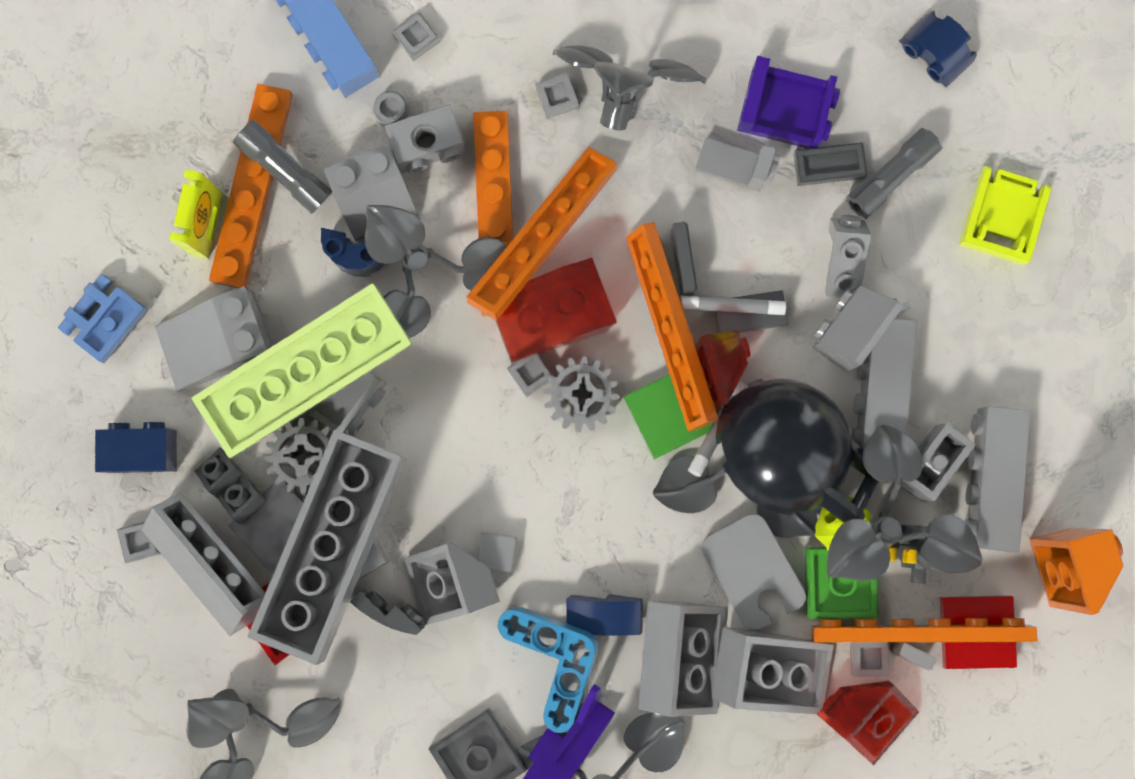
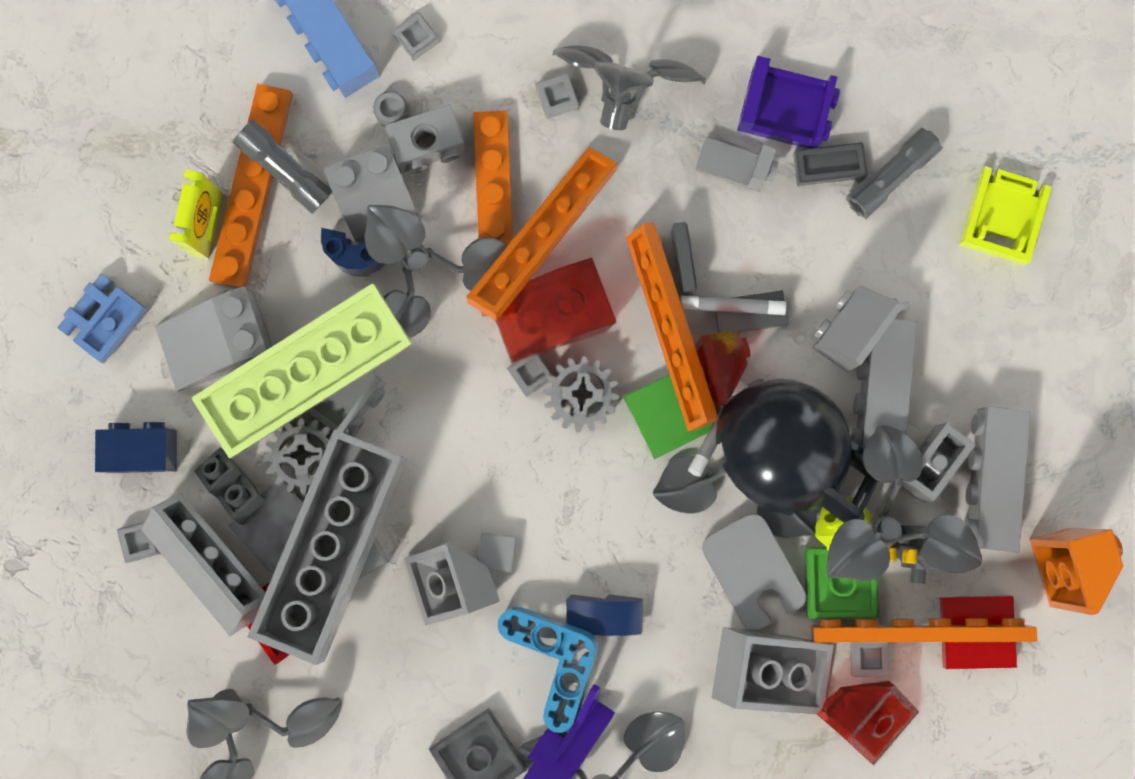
dark grey slope [350,589,425,635] -> none
light grey slope [638,601,726,717] -> none
light grey bracket [825,215,871,298] -> none
light grey tile [890,642,937,670] -> none
dark blue cylinder [899,11,977,88] -> none

